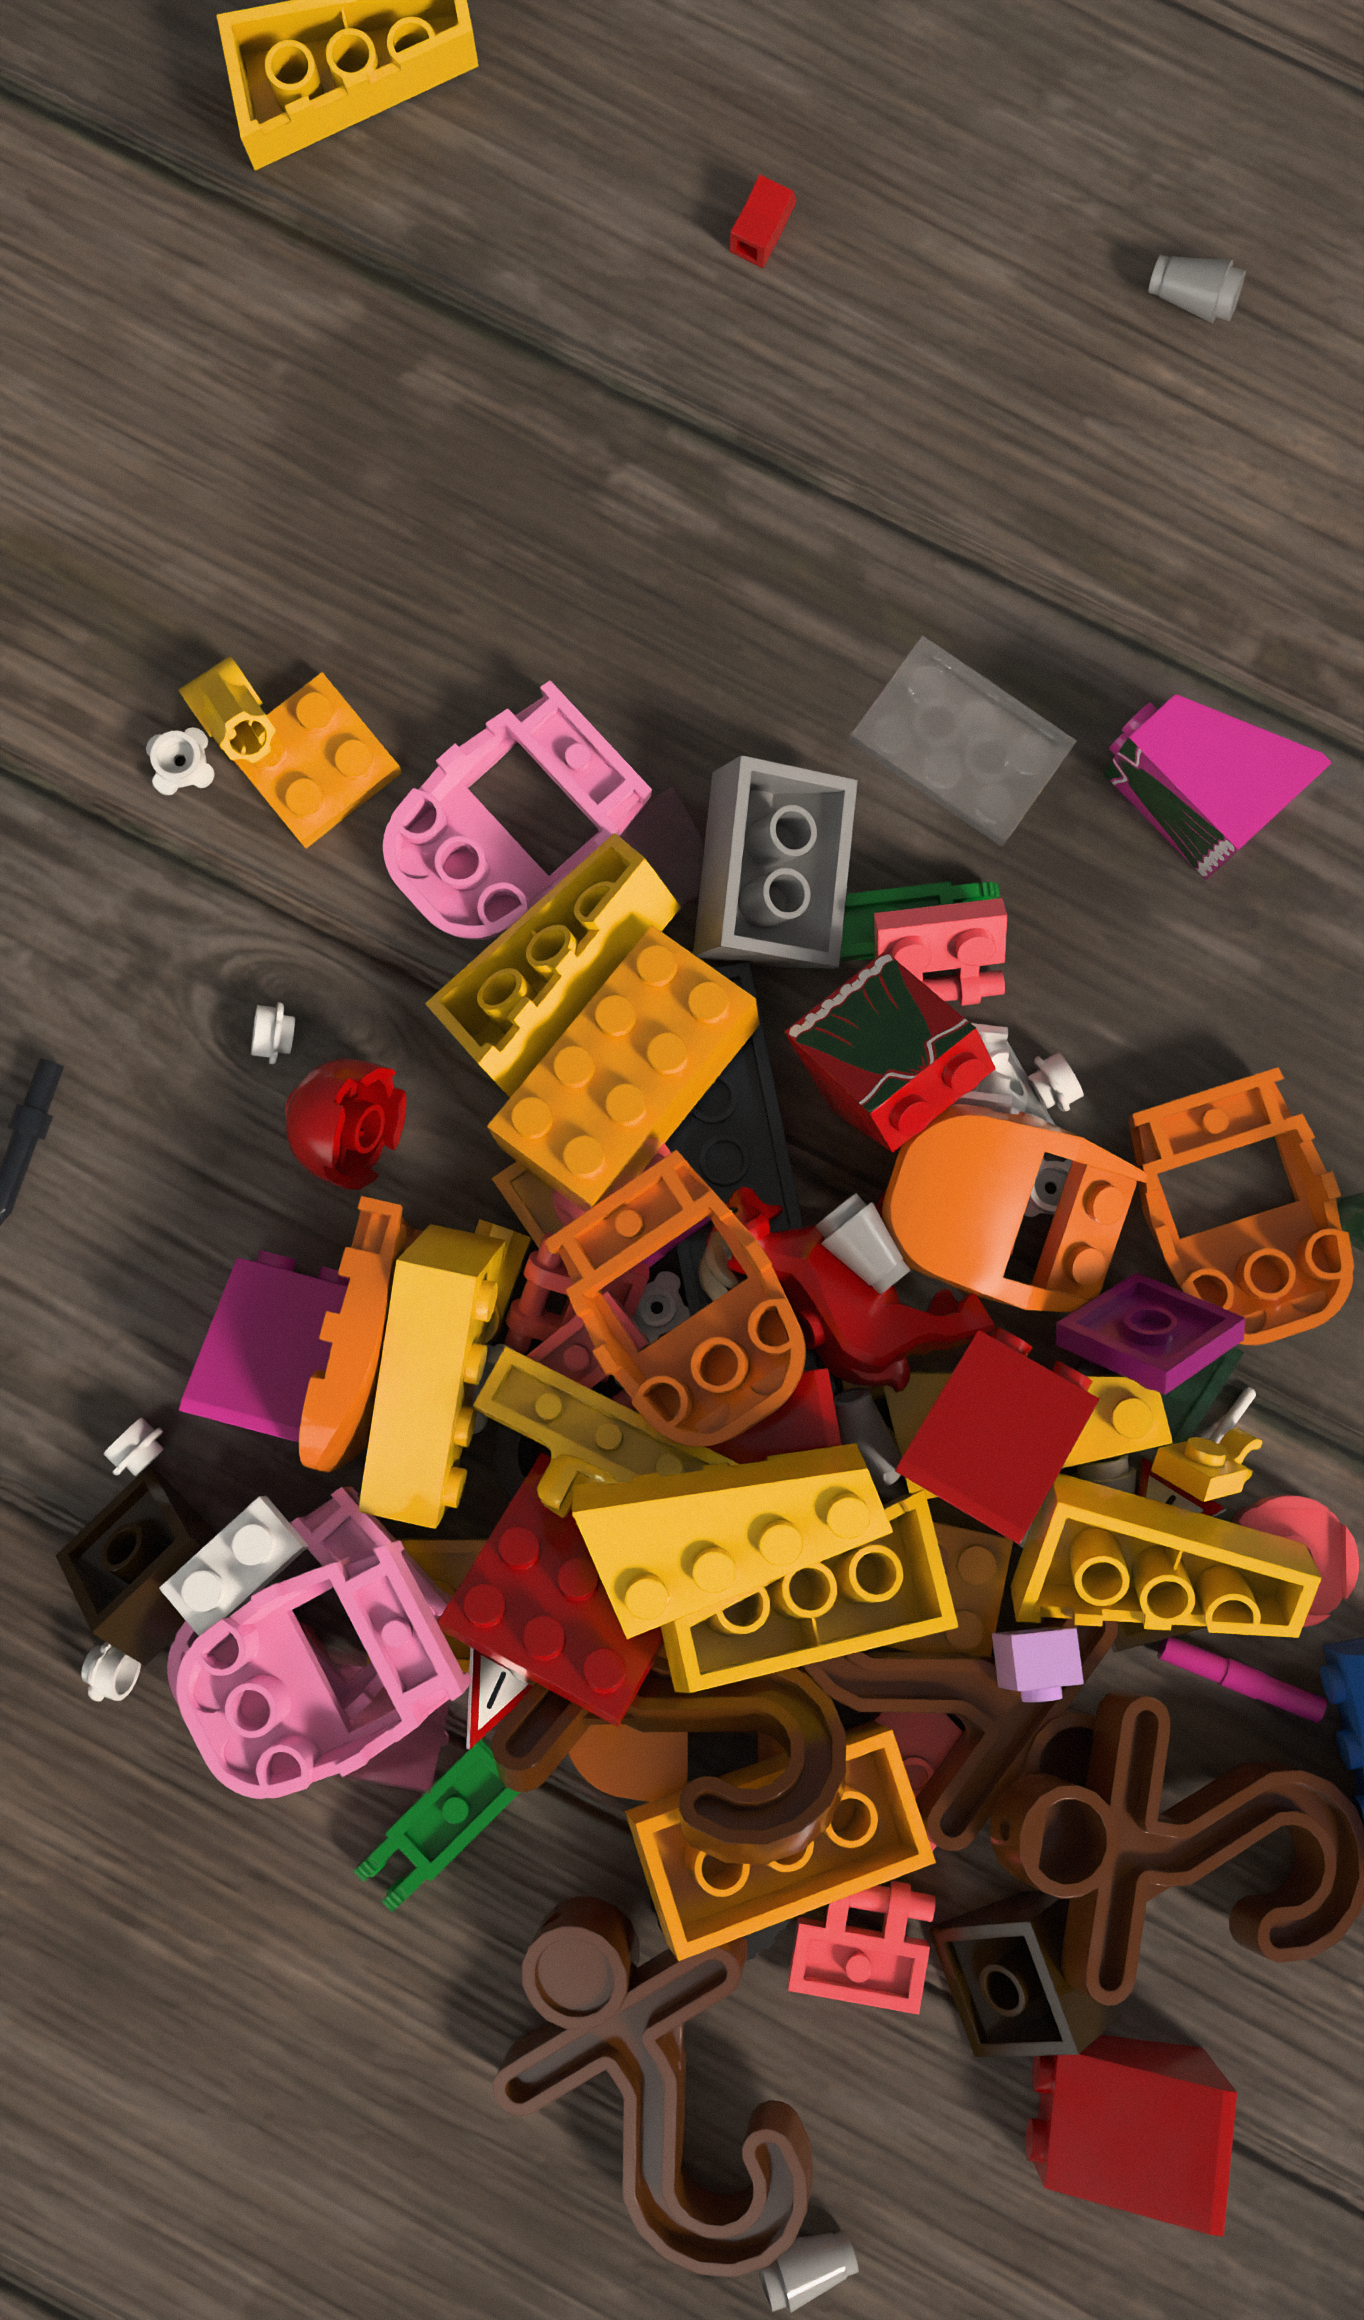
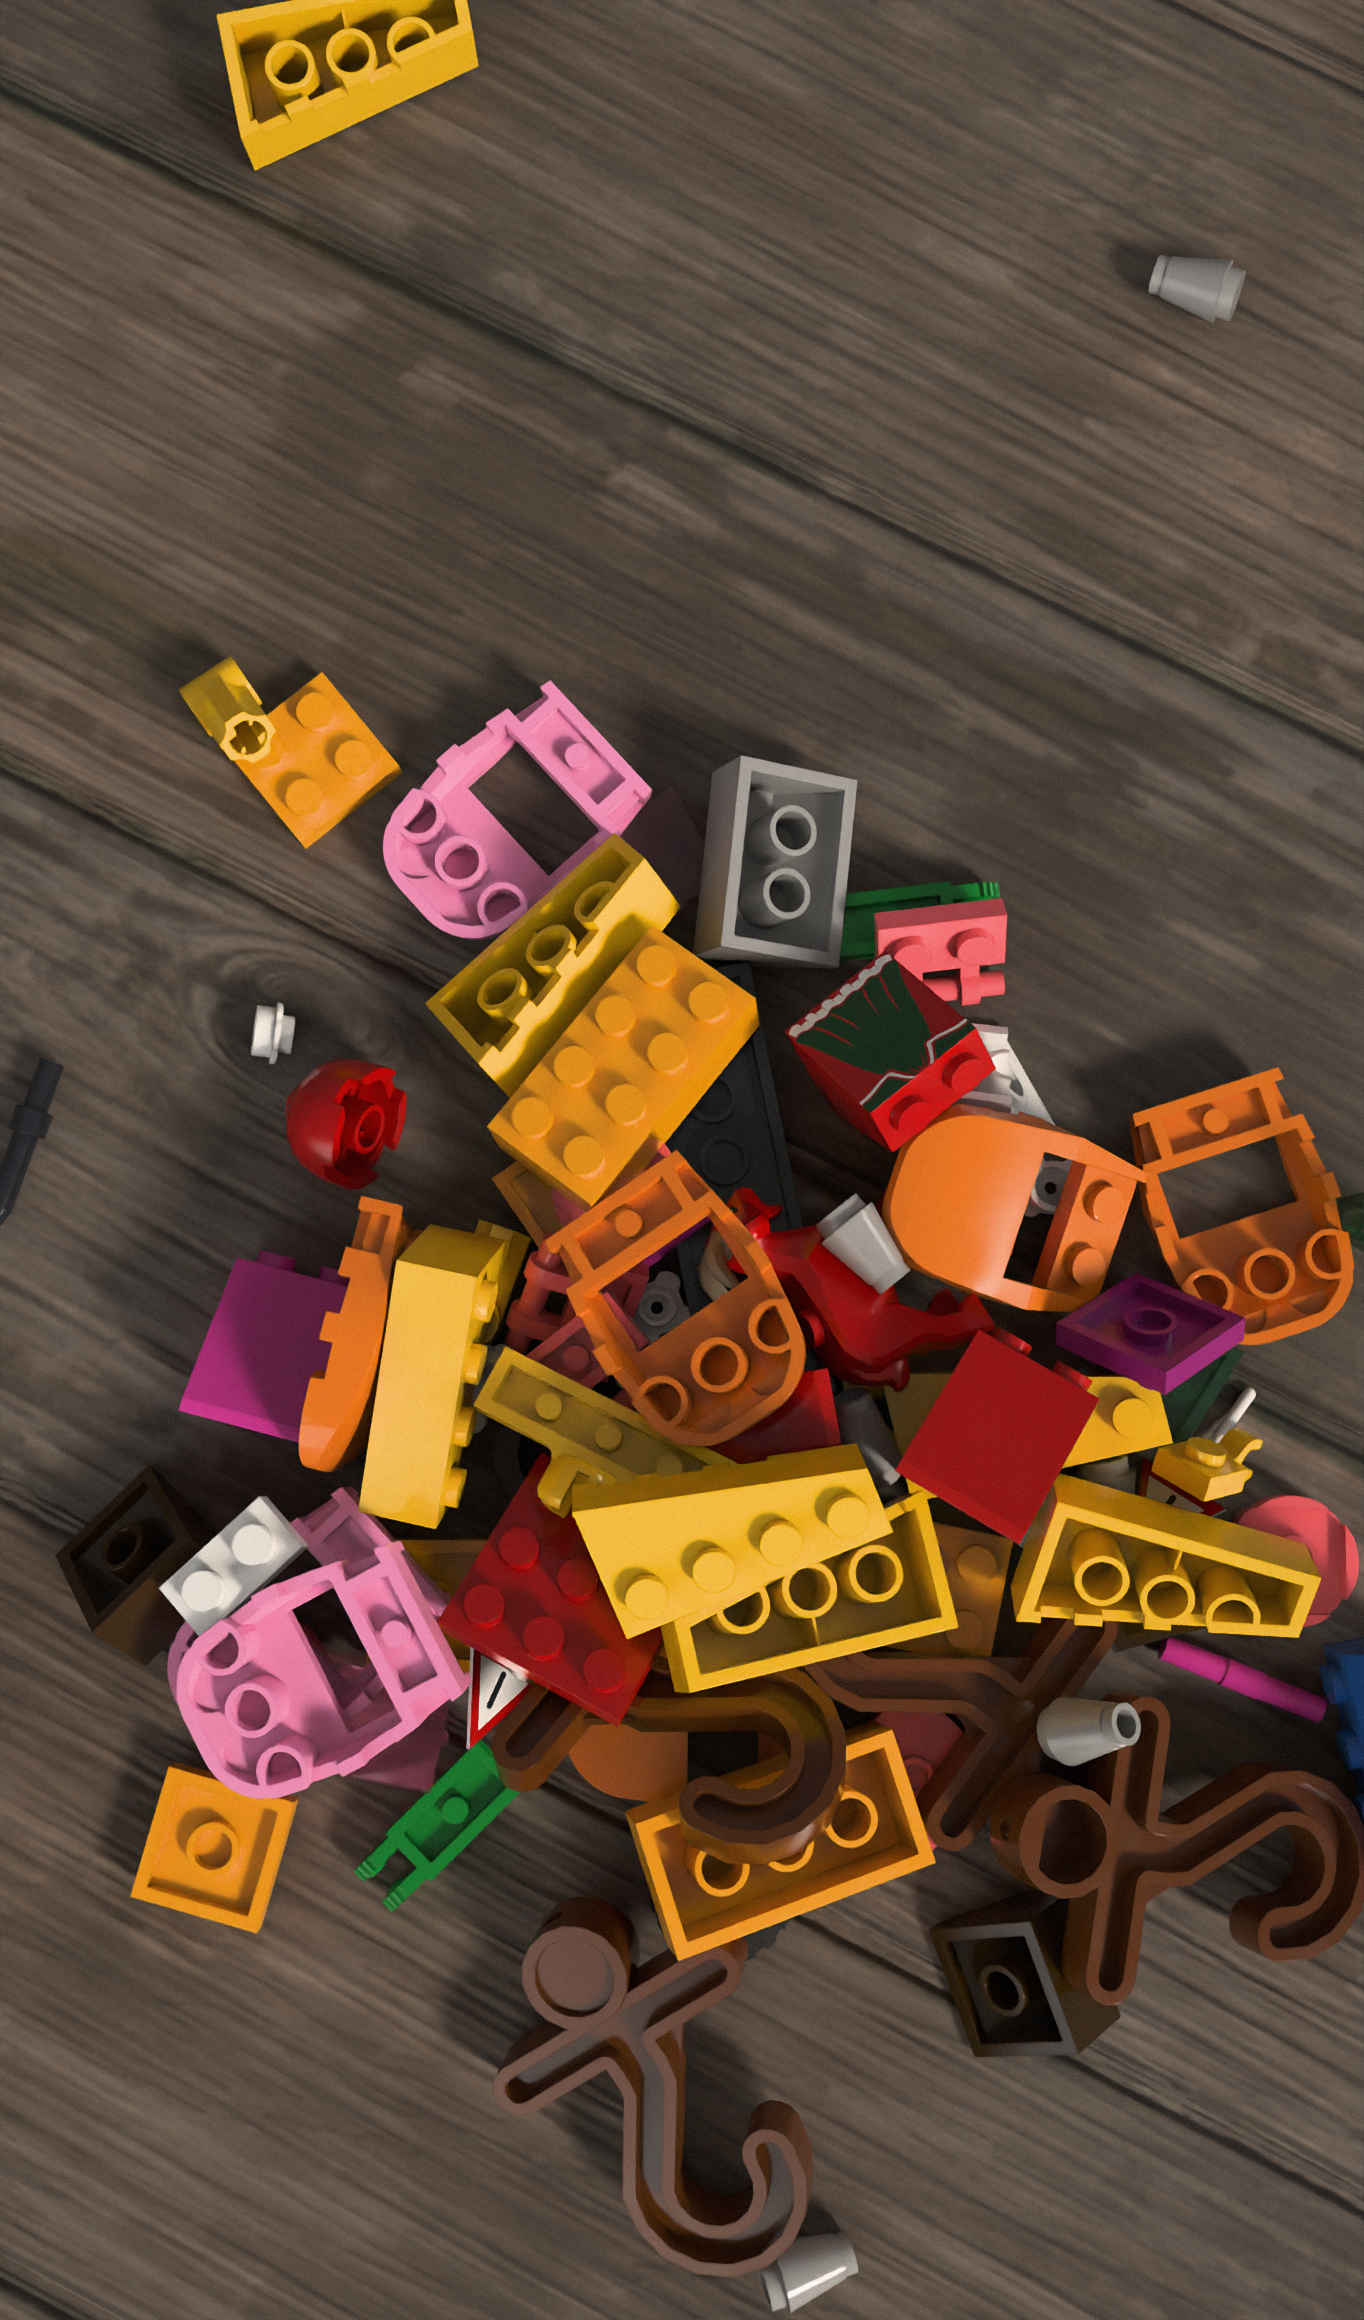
white plate [81,1642,141,1701] -> none
white plate [103,1417,164,1477] -> none
white plate [146,727,215,795] -> none
red piece [730,174,797,268] -> none
coral plate [787,1880,936,2015] -> none
clear plate [849,635,1077,847] -> none
lavender plate [992,1626,1084,1702] -> none
red slope [1025,2035,1237,2237] -> none
white plate [1028,1052,1084,1112] -> none
dark pink slope [1103,694,1332,880] -> none
none -> light orange plate [130,1762,299,1933]
none -> light grey cone [1037,1696,1141,1766]

